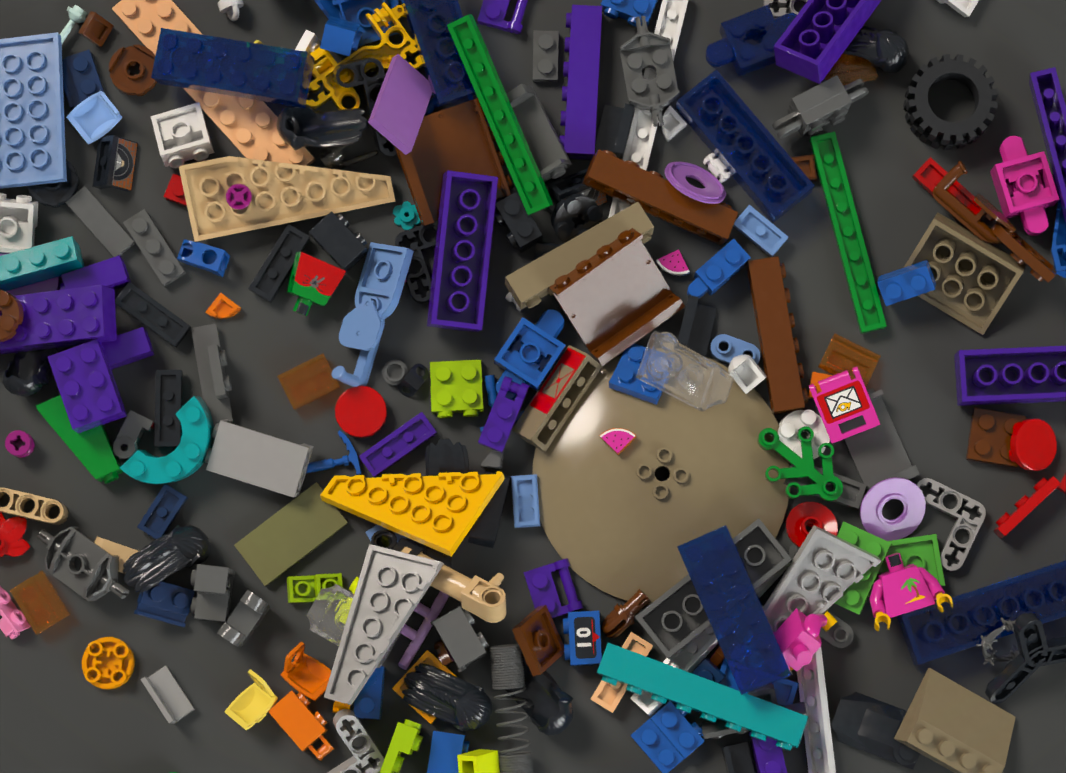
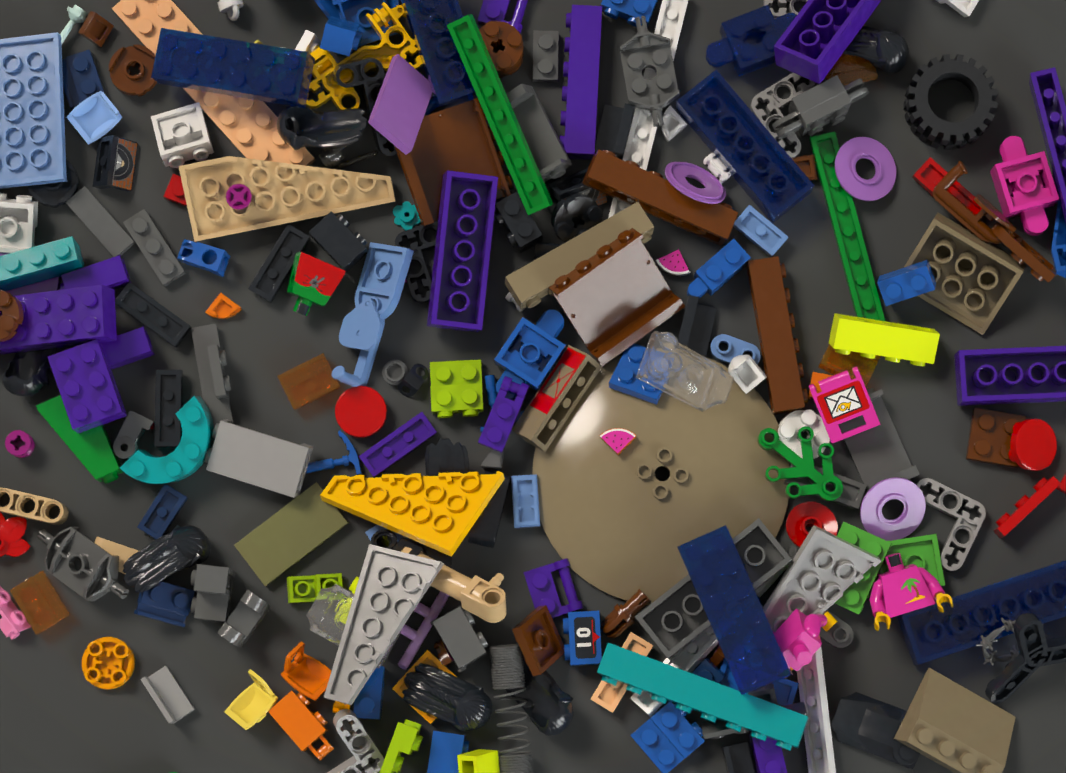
none -> reddish brown brick [479,21,524,78]
none -> light grey beam [750,73,816,160]
none -> neon yellow brick [829,313,940,366]
none -> medium lavender piece [835,137,896,201]

